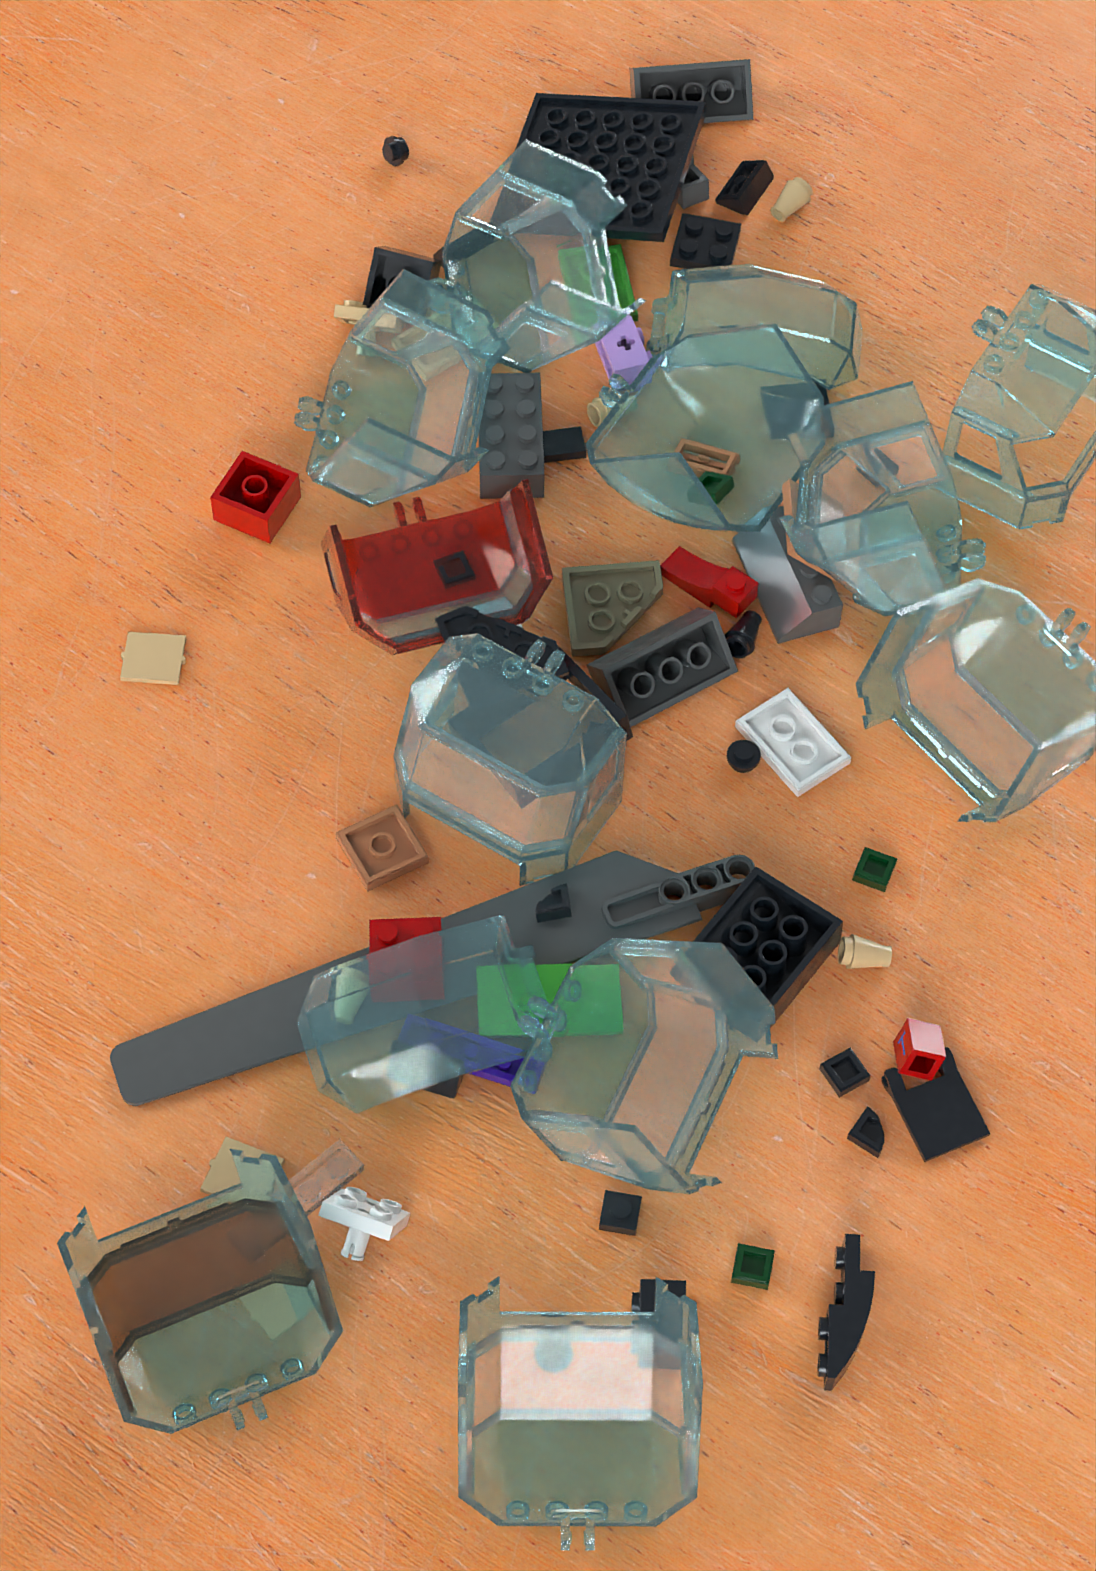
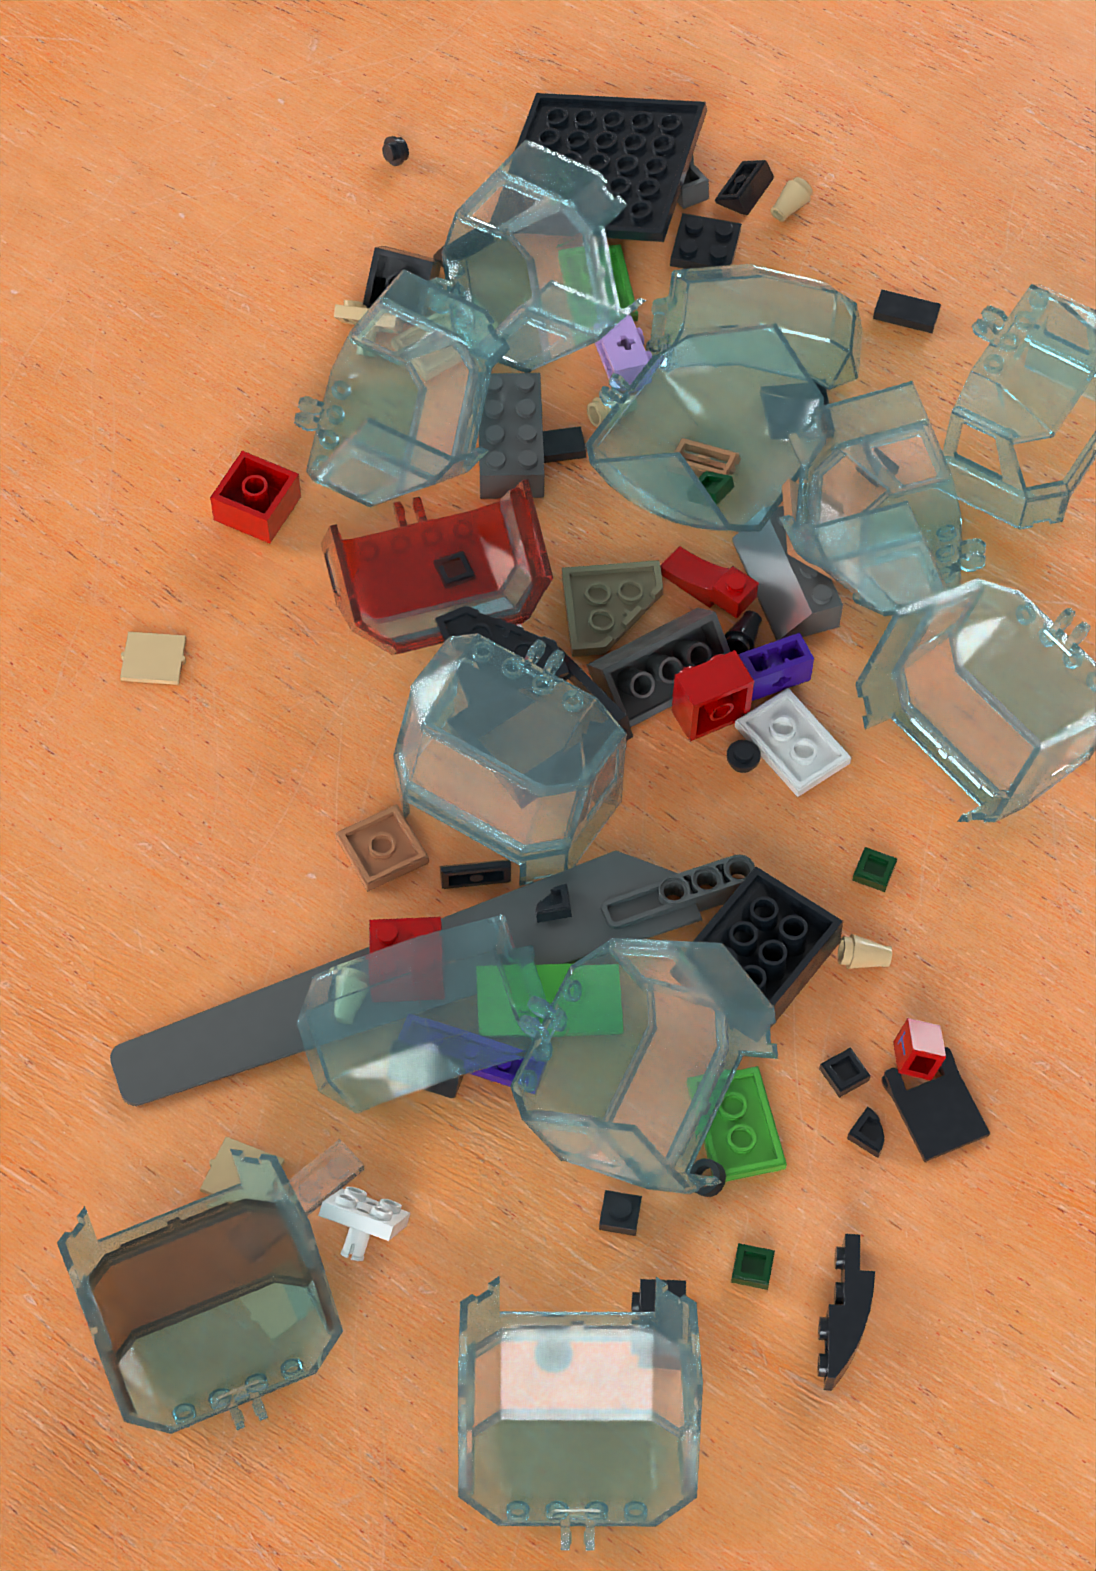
dark grey slope [629,59,753,123] -> none
none -> black slope [440,859,511,889]
none -> red brick [671,650,754,742]
none -> bright green tile [688,1066,787,1182]
none -> black piece [688,1158,726,1197]
none -> dark purple brick [739,633,814,701]
none -> black tile [873,289,941,334]

